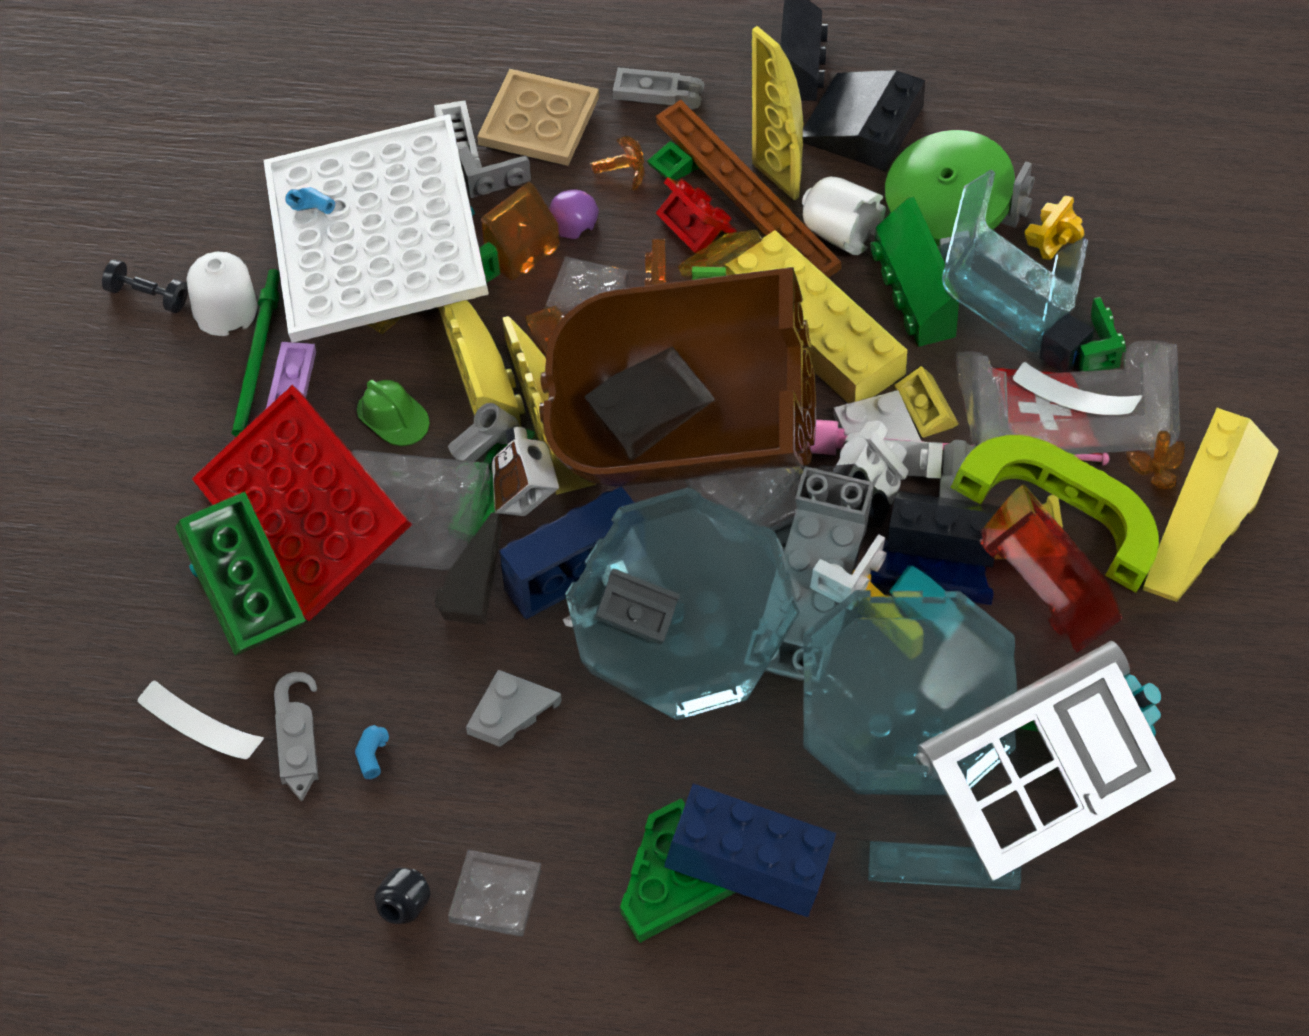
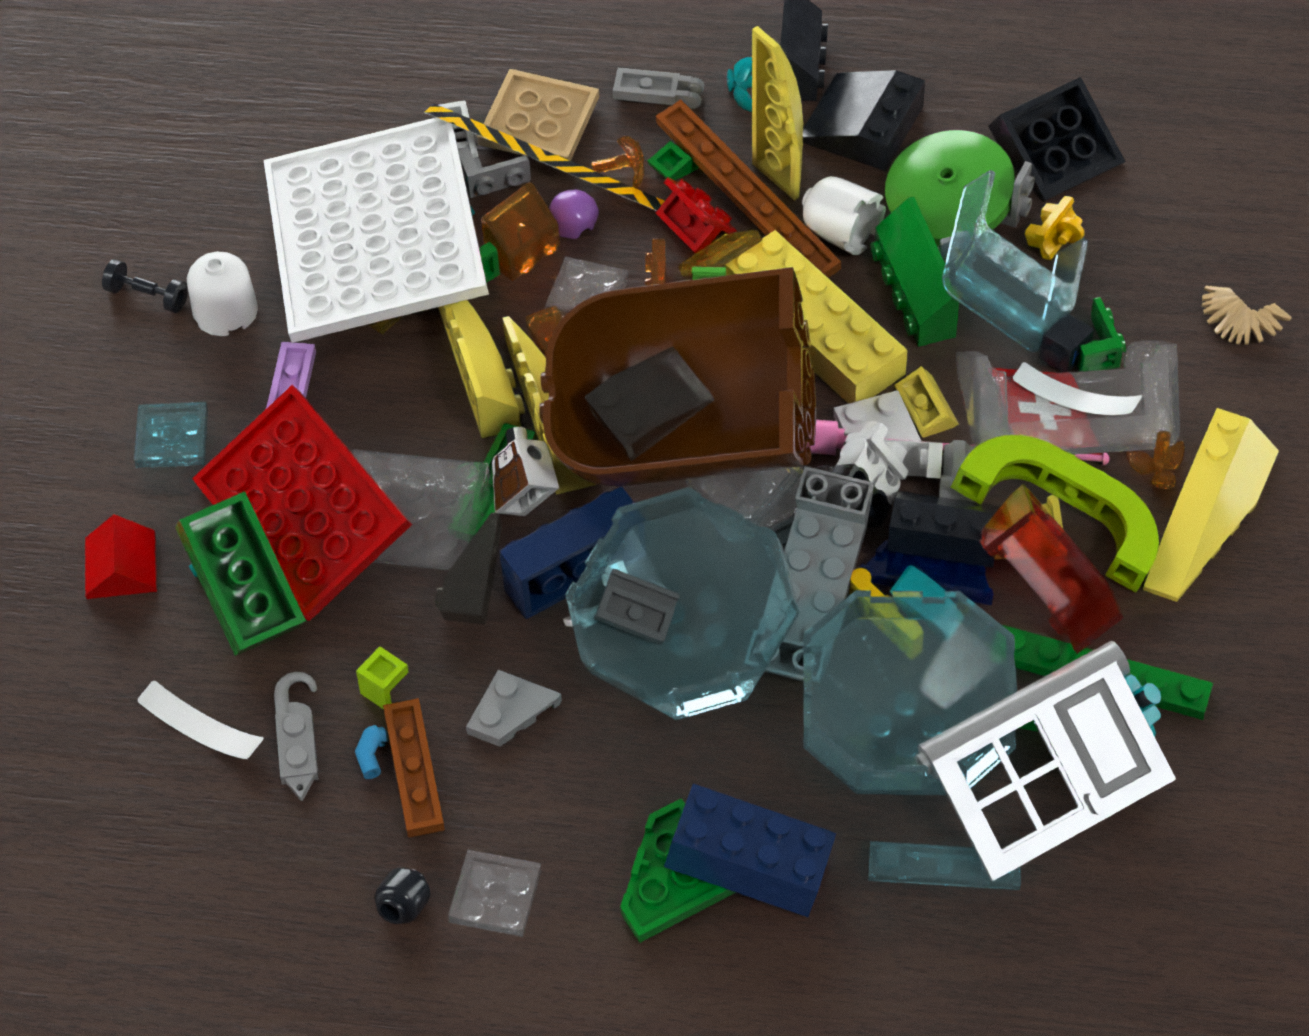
green bar [232,269,280,437] -> none
dark azure arm [285,187,336,214] -> none
bright green piece [357,380,430,446] -> none
light grey piece [448,403,519,468] -> none
white bracket [810,535,887,607] -> none
none -> red slope [85,514,157,599]
none -> clear light blue plate [134,402,208,468]
none -> lime panel [356,646,409,709]
none -> dark orange plate [383,698,445,838]
none -> sticker [425,103,665,211]
none -> teal plant [726,57,752,112]
none -> black slope [988,77,1126,202]
none -> green plate [991,625,1213,720]
none -> tan hair [1202,285,1292,345]

